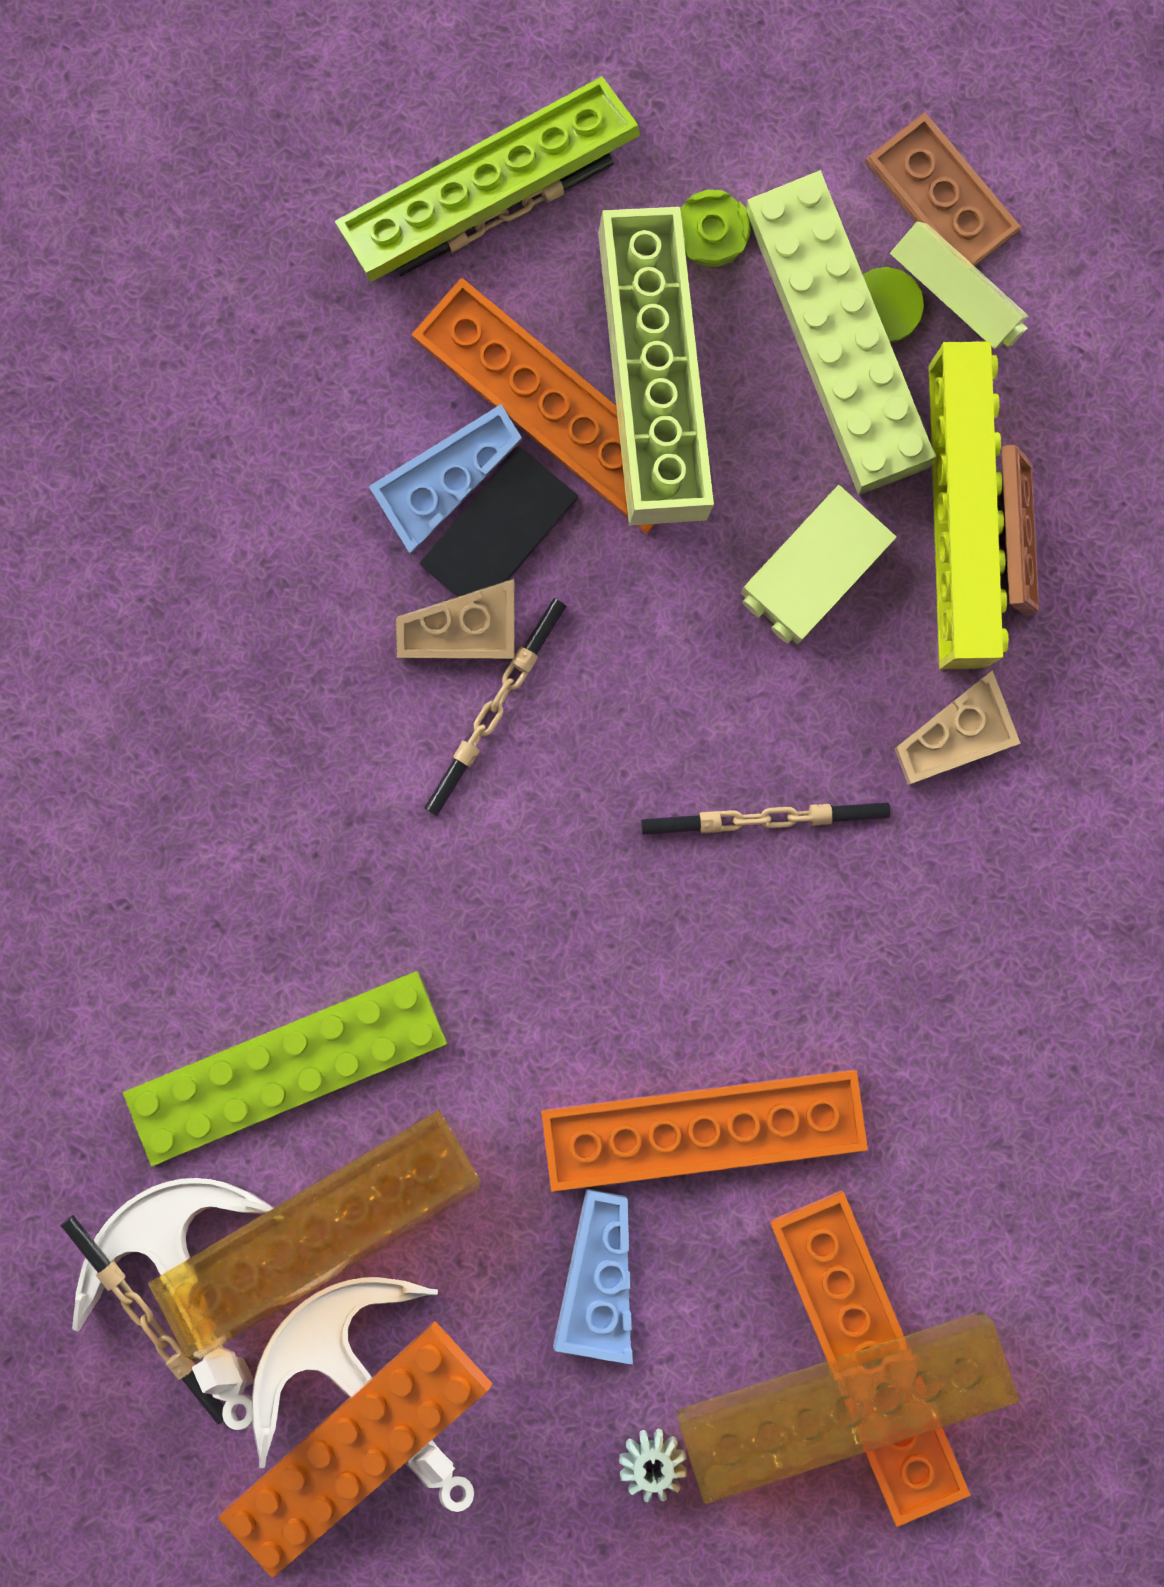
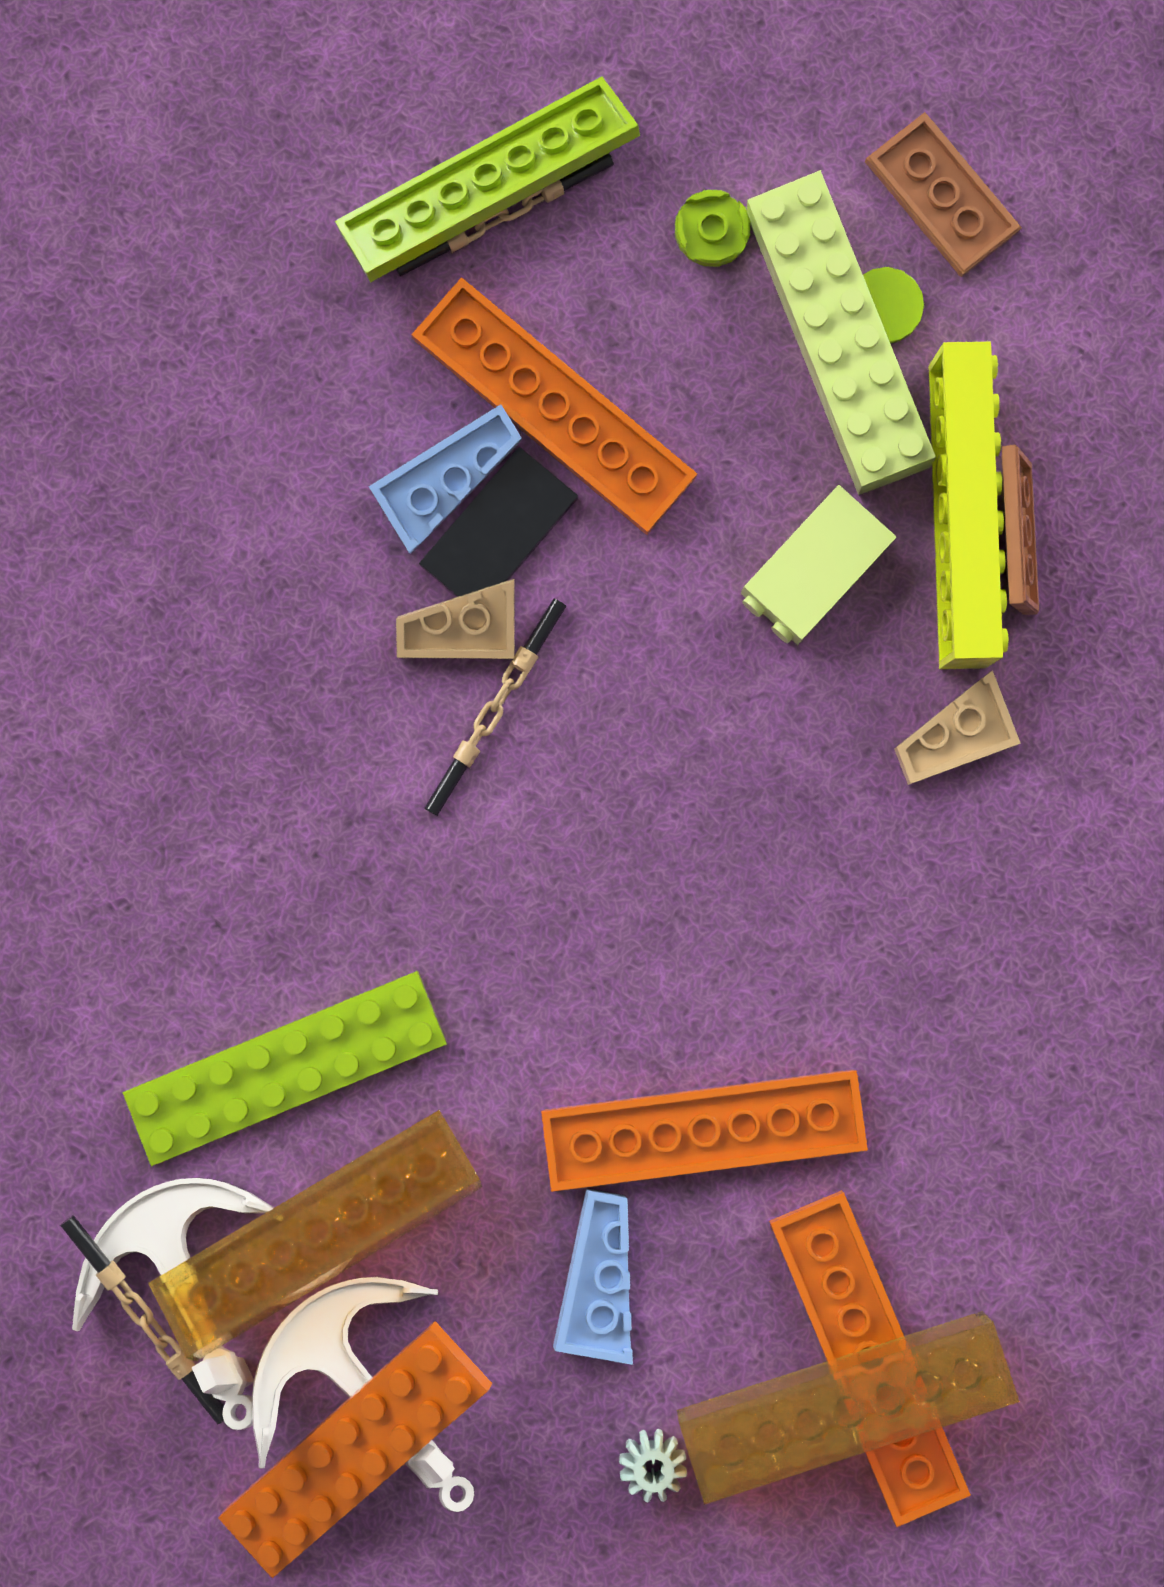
yellowish green brick [598,207,714,525] -> none
piece [641,802,890,835] -> none
yellowish green brick [890,221,1029,349] -> none

